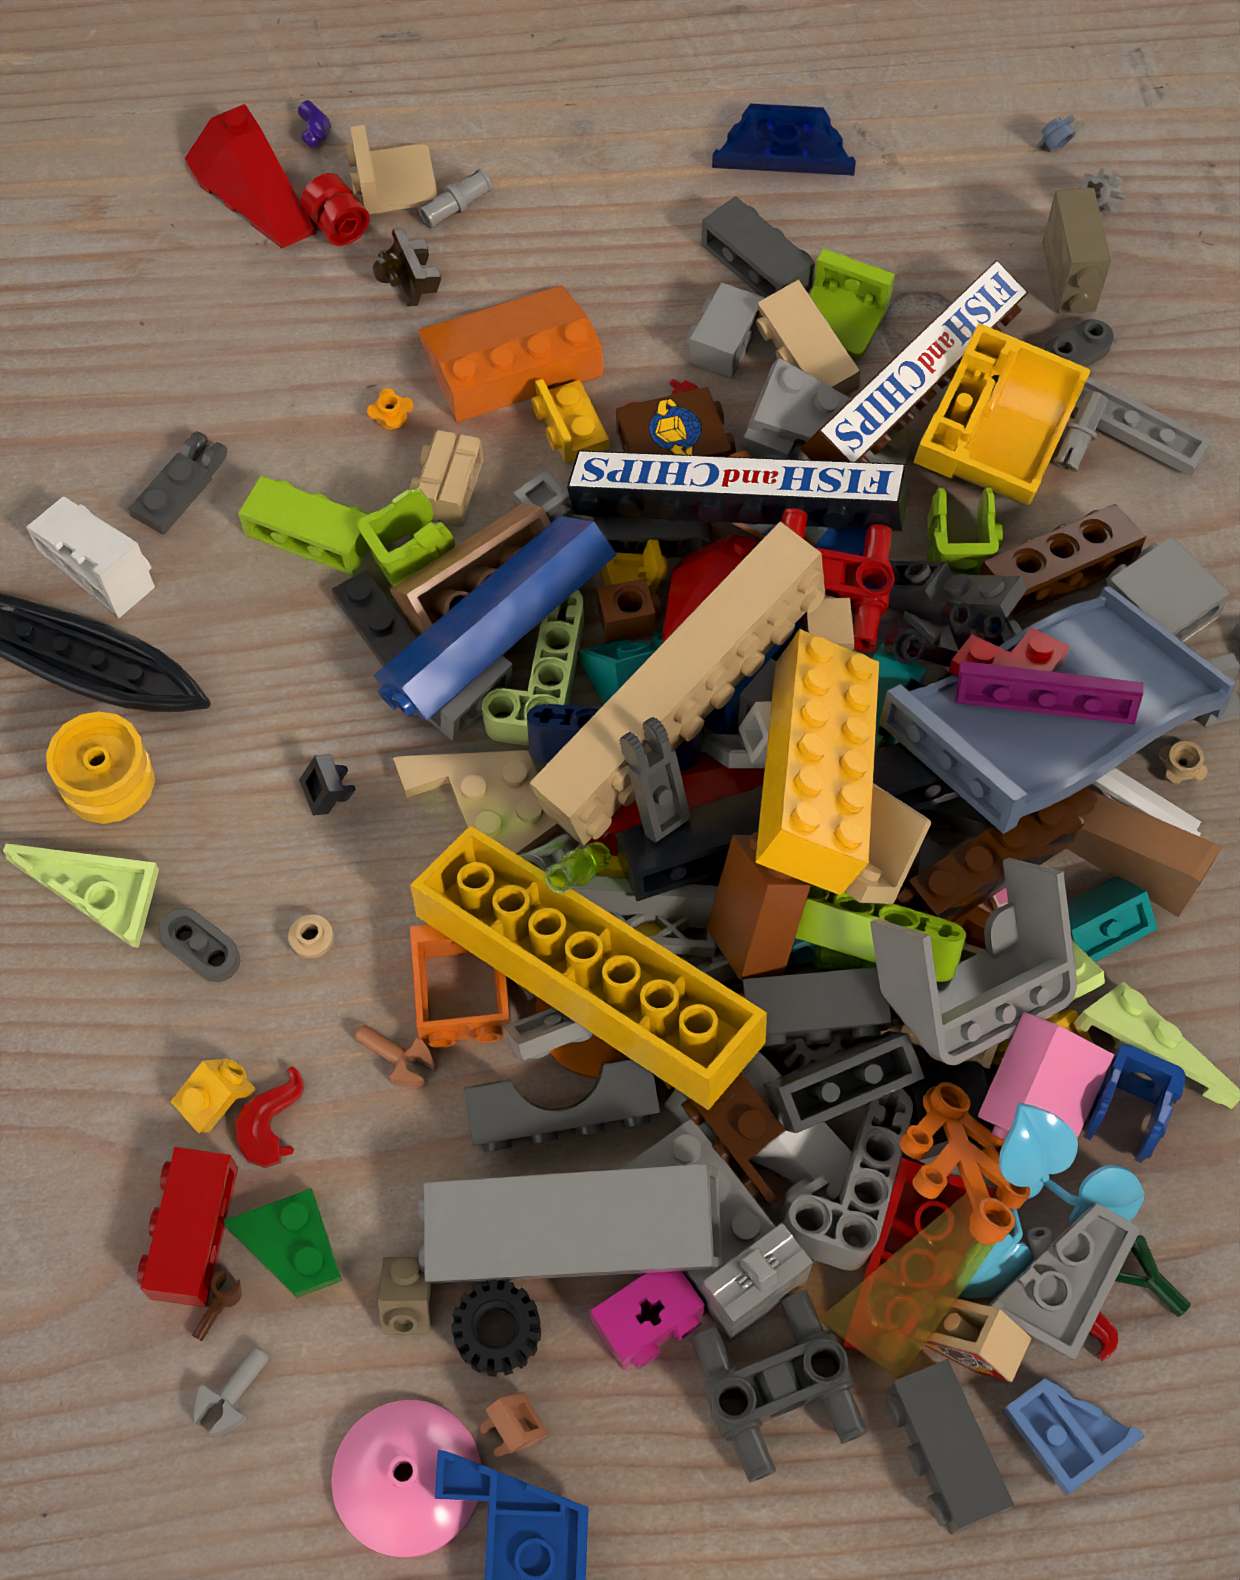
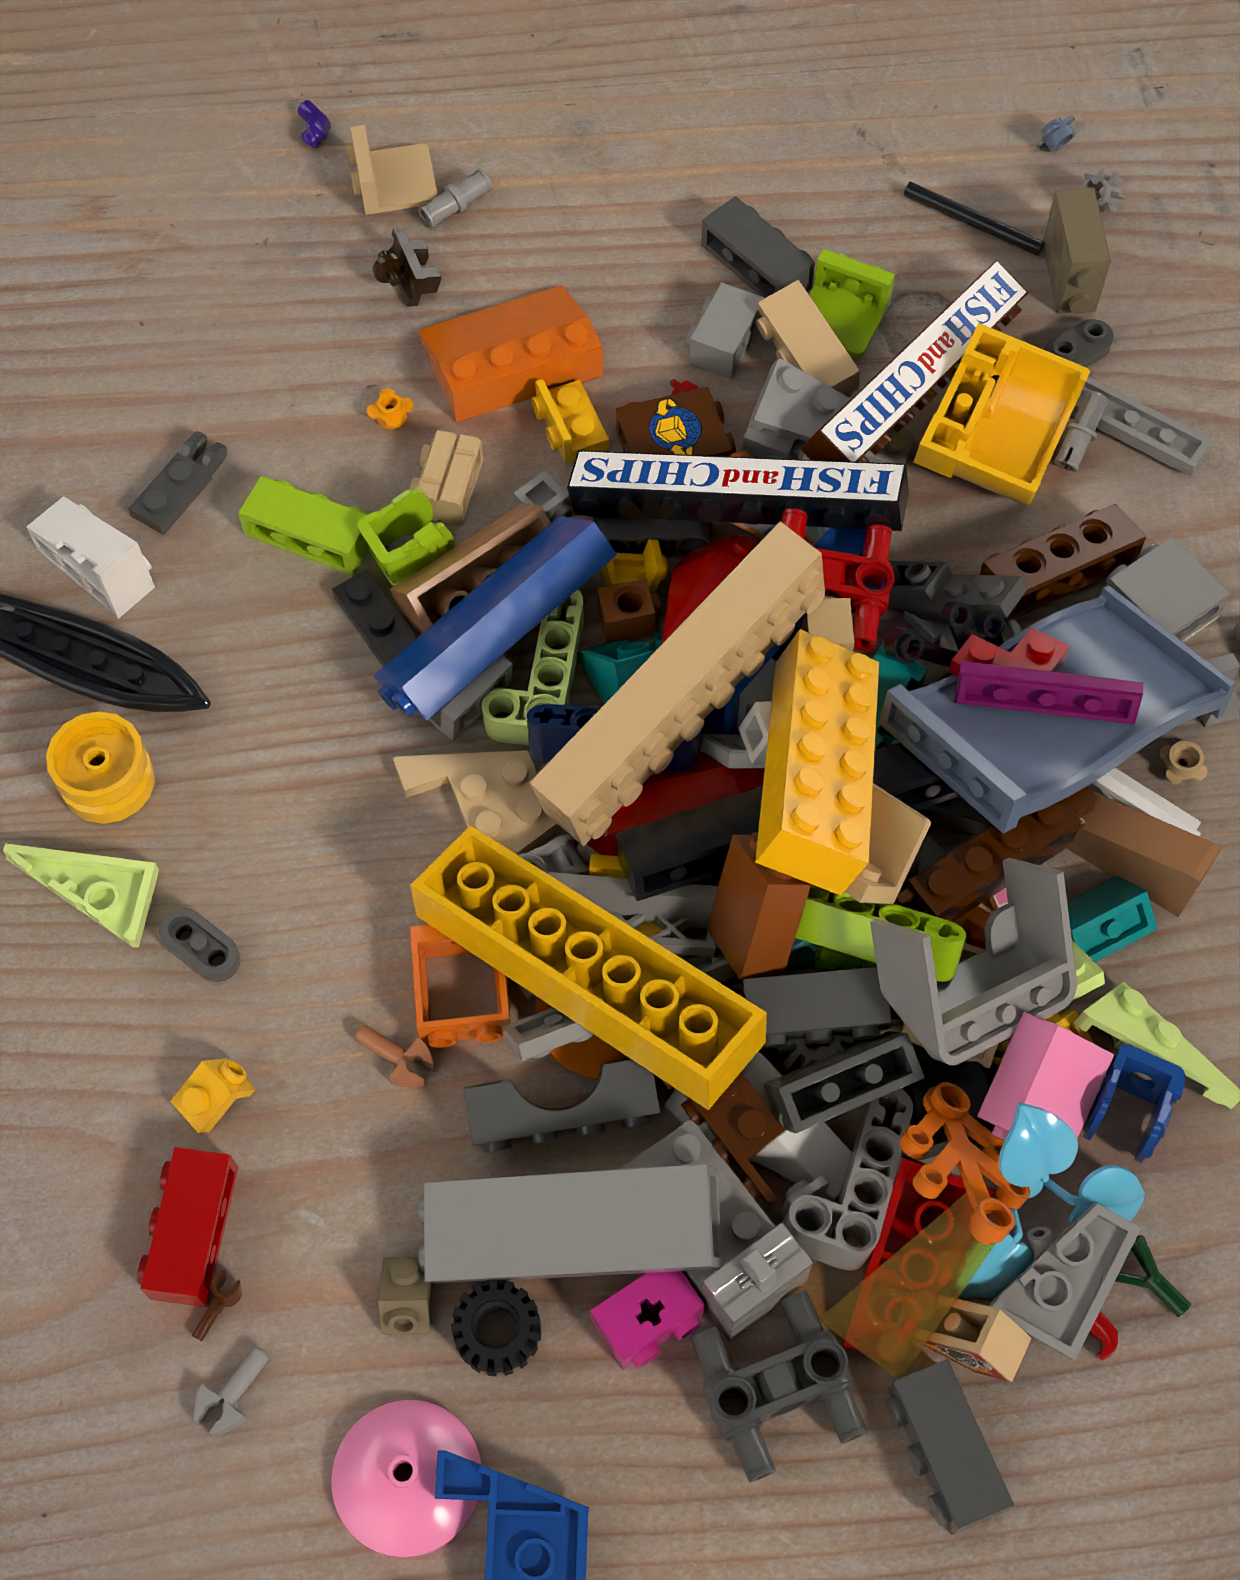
red wedge [185,104,316,248] -> none
green wing [224,1188,342,1298] -> none
red piece [235,1066,304,1168] -> none
tan plate [288,914,334,958] -> none
black tile [299,754,356,816] -> none
red wheel [301,173,370,246] -> none
nougat tile [480,1392,549,1457] -> none
clear neon green pin [545,842,611,894] -> none
dark grey hinge [619,716,691,843] -> none
clear blue wing [712,103,856,176] -> none
lime piece [926,487,1003,575] -> none
medium blue wing [1002,1378,1145,1496] -> none
none -> black bar [904,181,1045,256]

